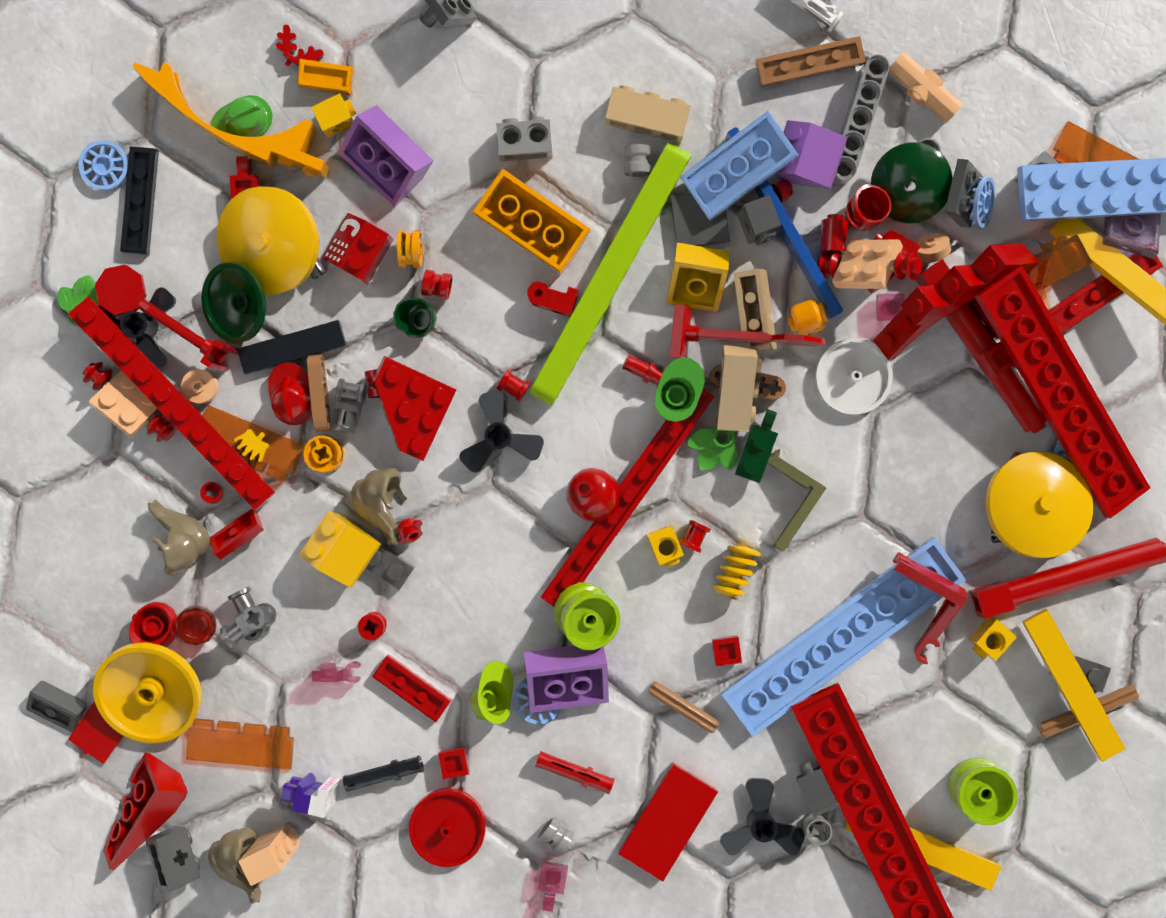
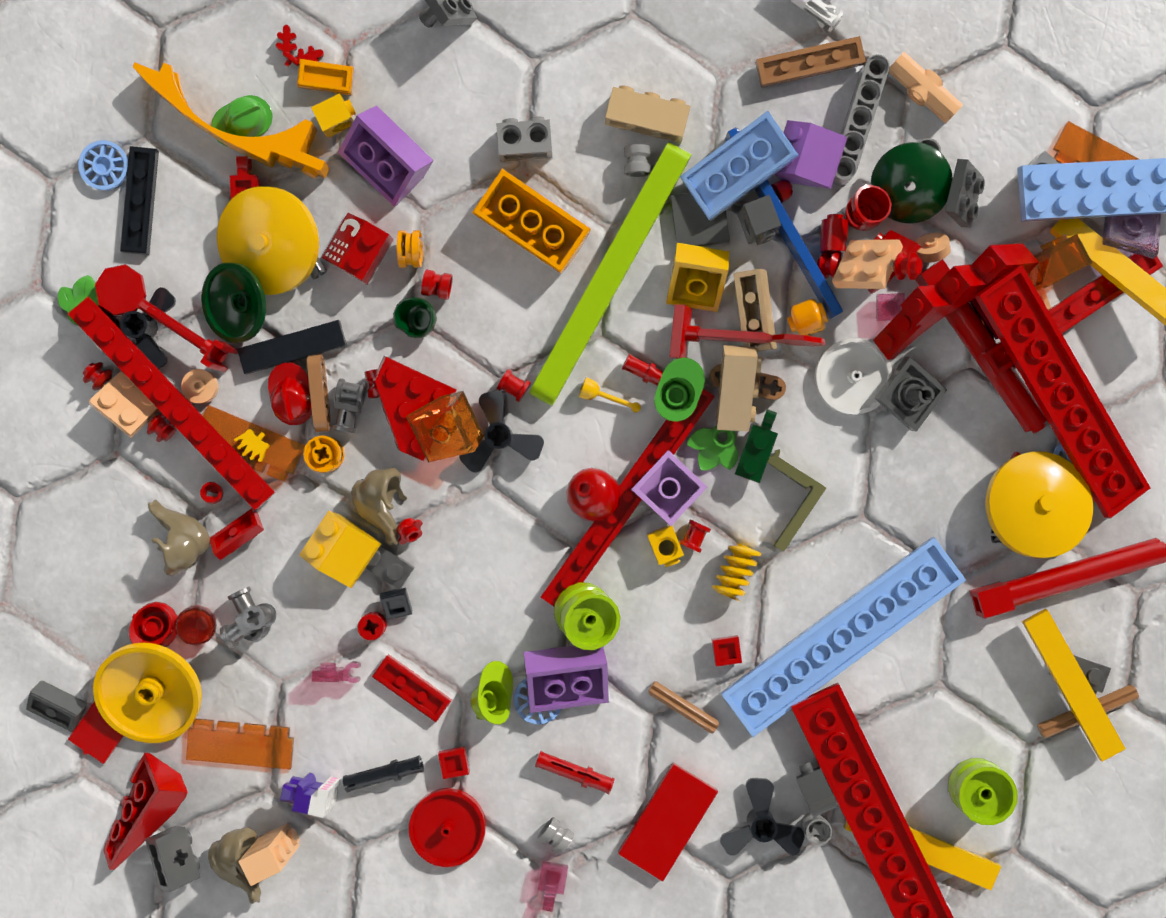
red leg [527,281,579,317] -> none
red hinge [892,552,968,664] -> none
yellow brick [968,617,1017,661] -> none
light blue wheel [970,177,995,228] -> none
none -> black tile [380,588,412,620]
none -> clear orange slope [406,391,484,463]
none -> yellow hinge [578,377,641,413]
none -> lavender slope [631,450,707,526]
none -> dark grey plate [874,357,947,432]

